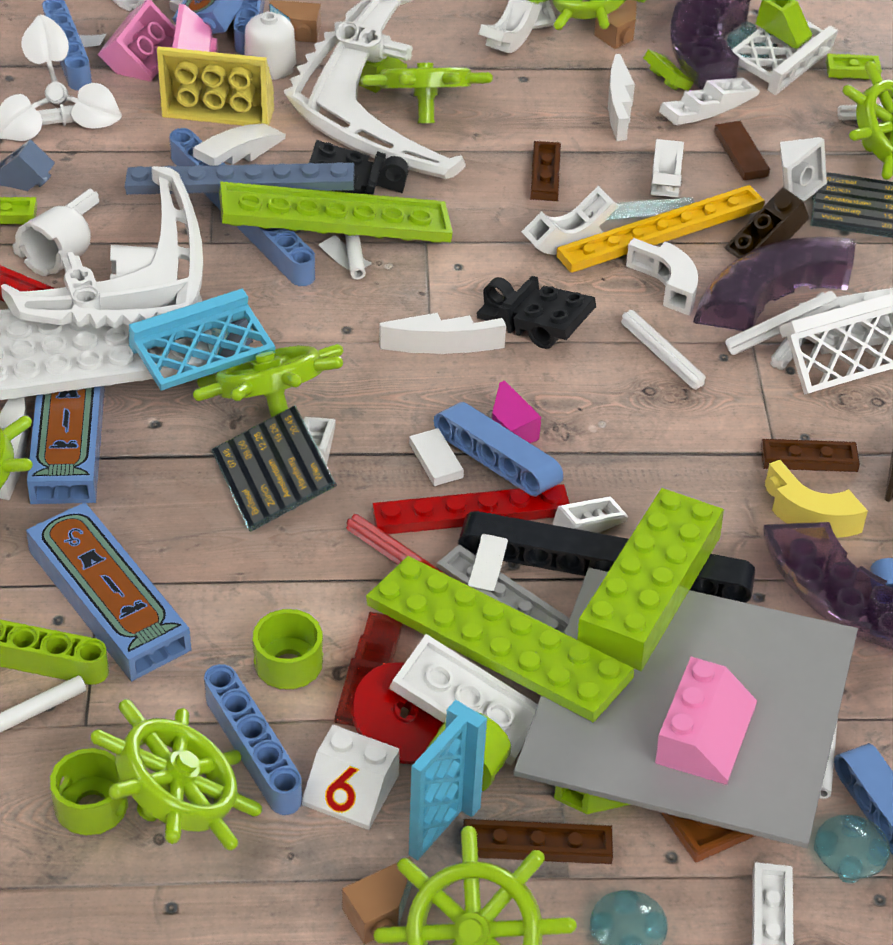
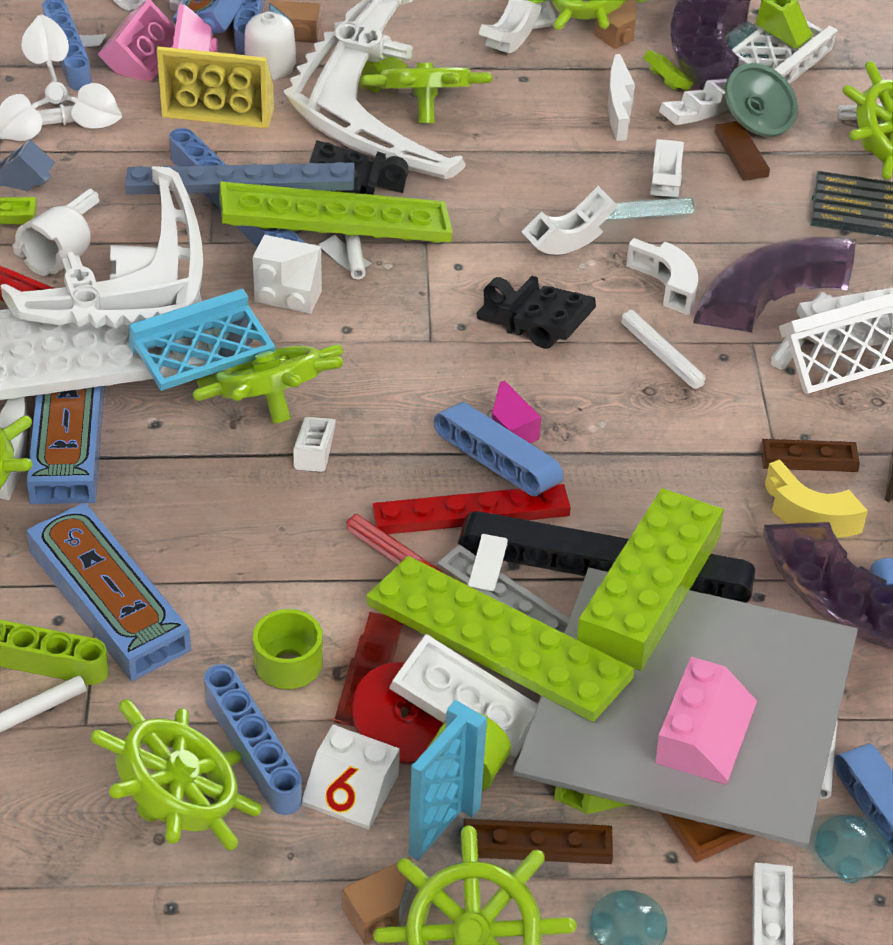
lime piece [50,748,129,836] -> none
white slope [193,123,286,166] -> none
piece [211,405,337,532] -> none
white slope [379,313,506,354] -> none
white tile [409,428,464,486] -> none
reddish brown tile [530,141,561,201] -> none
white slope [553,496,628,533] -> none
yellow plate [556,185,765,273] -> none
dark brown slope [725,187,810,264] -> none
white axle [725,291,839,355] -> none
white slope [780,137,827,201] -> none
lime plate [825,54,882,80] -> none
none -> white slope [253,235,322,314]
none -> sand green dish [725,63,798,137]

